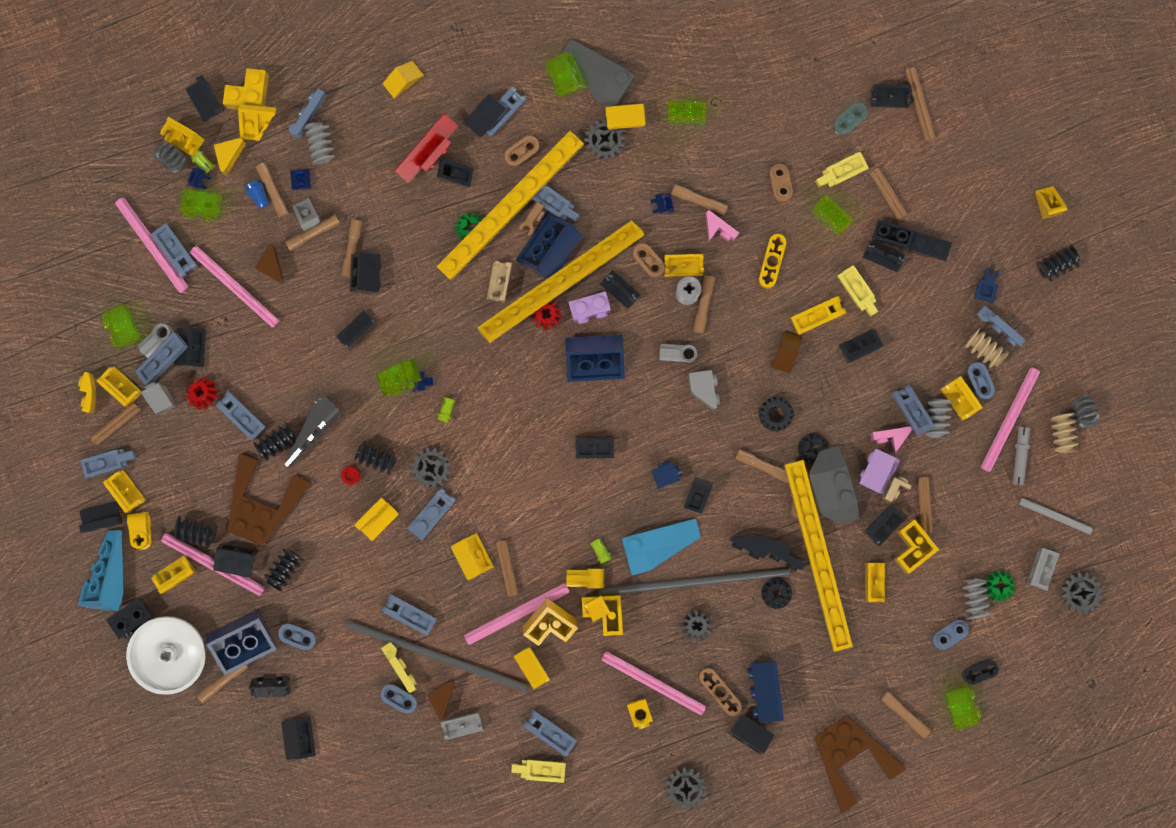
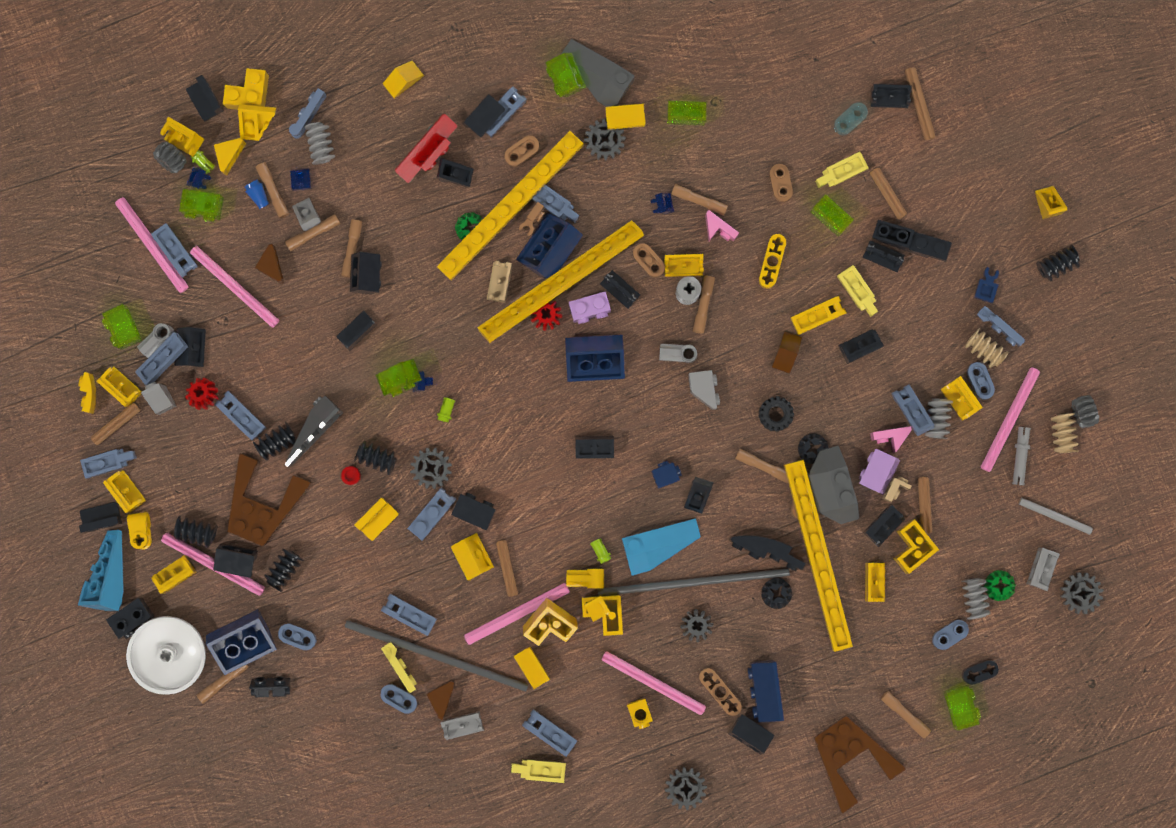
black panel [281,717,316,760] -> none
none -> black brick [451,492,496,531]

